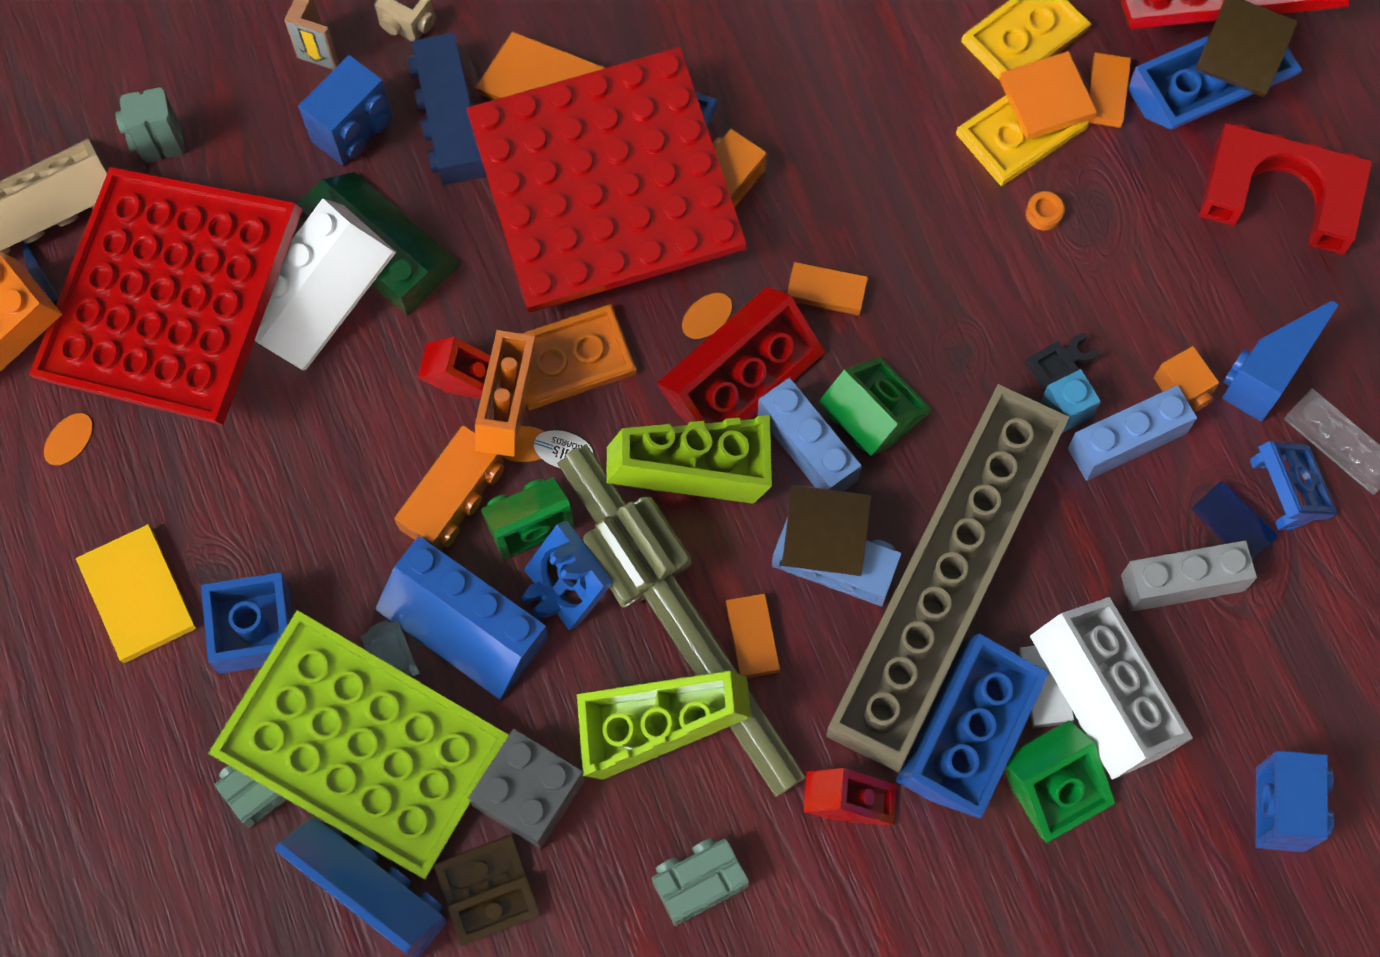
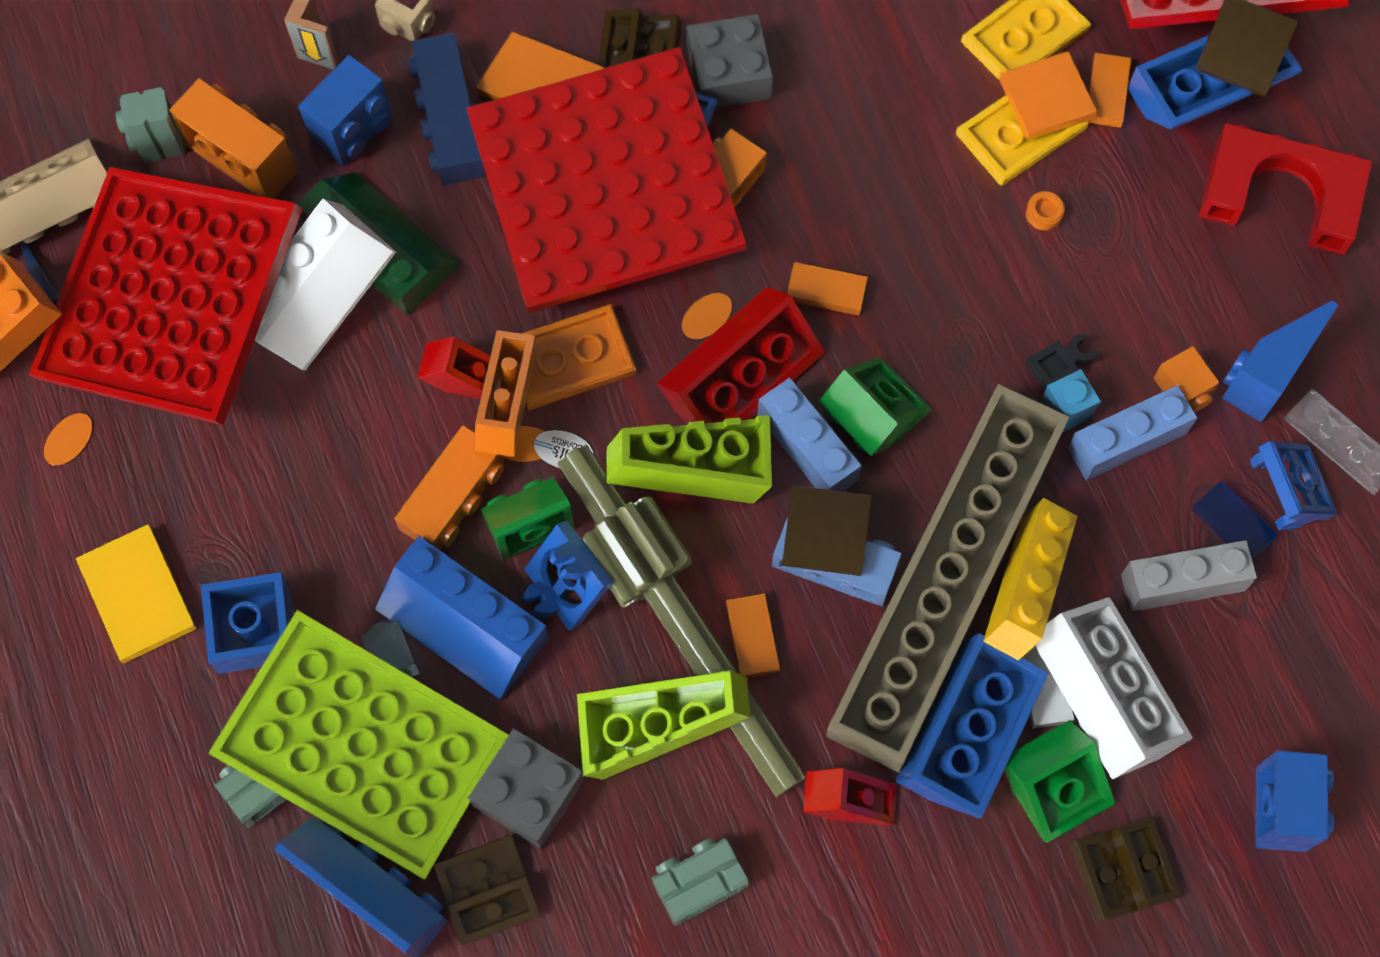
none -> orange brick [169,78,298,199]
none -> dark brown slope [598,8,682,68]
none -> dark grey brick [686,14,773,108]
none -> yellow brick [983,498,1077,660]
none -> dark brown slope [1069,818,1182,923]

